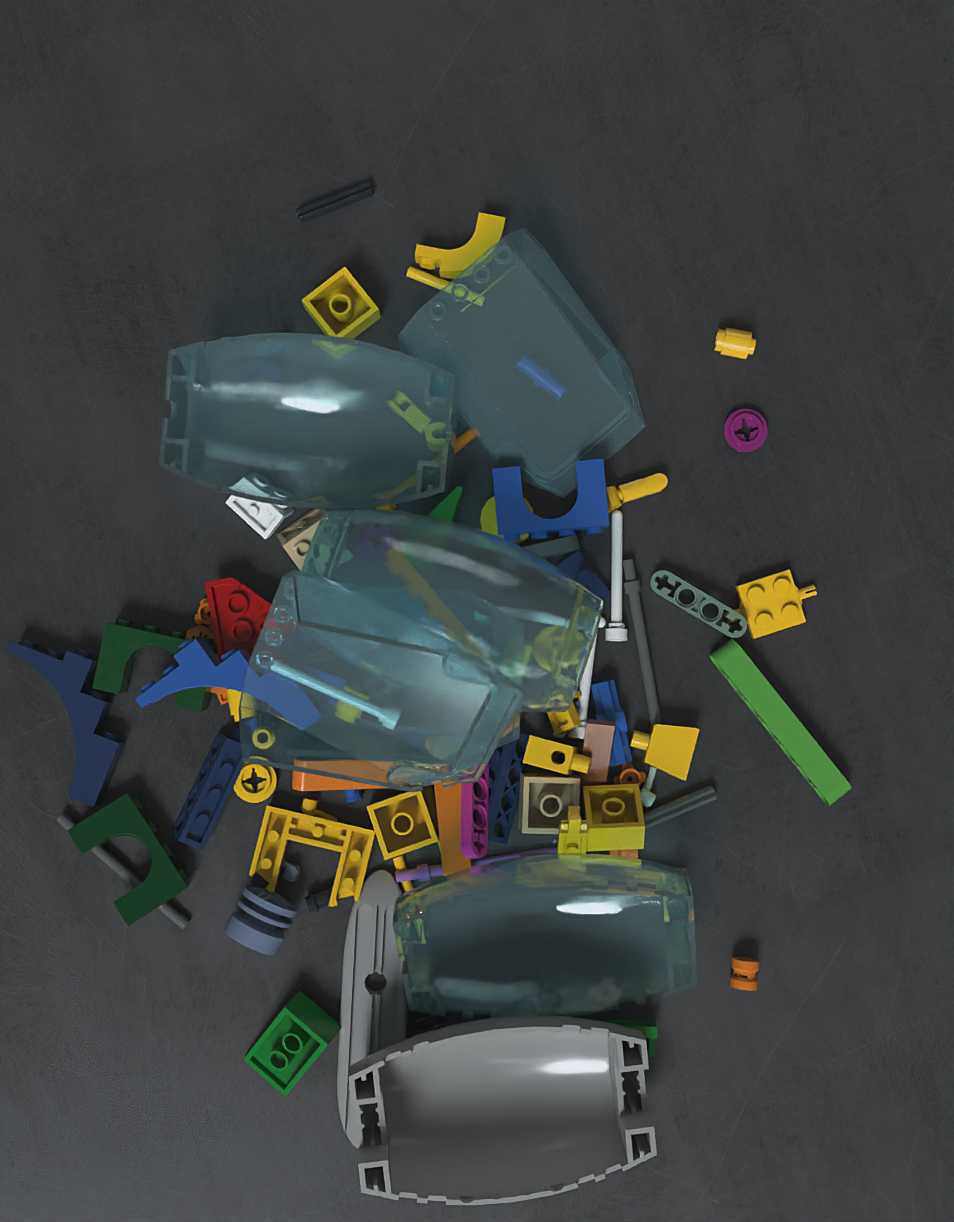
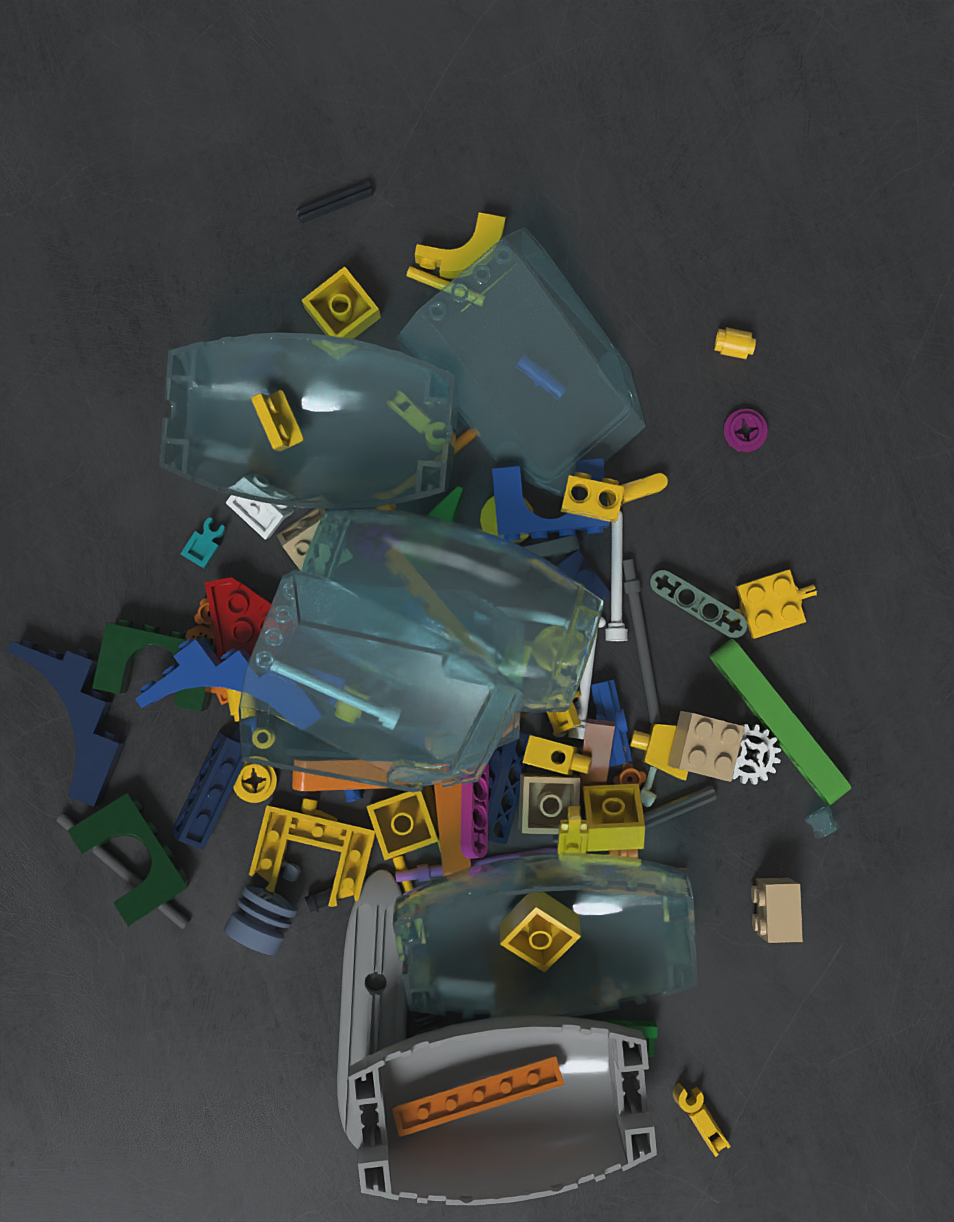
green slope [243,990,341,1096] -> none
orange wheel [729,957,760,991] -> none
none -> teal plate [181,517,226,570]
none -> yellow bracket [251,390,304,452]
none -> orange plate [391,1056,565,1137]
none -> yellow brick [500,887,581,973]
none -> yellow brick [561,472,625,523]
none -> tan brick [667,711,744,782]
none -> yellow piece [673,1082,731,1157]
none -> white gear [732,724,781,784]
none -> tan brick [751,878,803,943]
none -> clear light blue wheel [805,806,841,839]

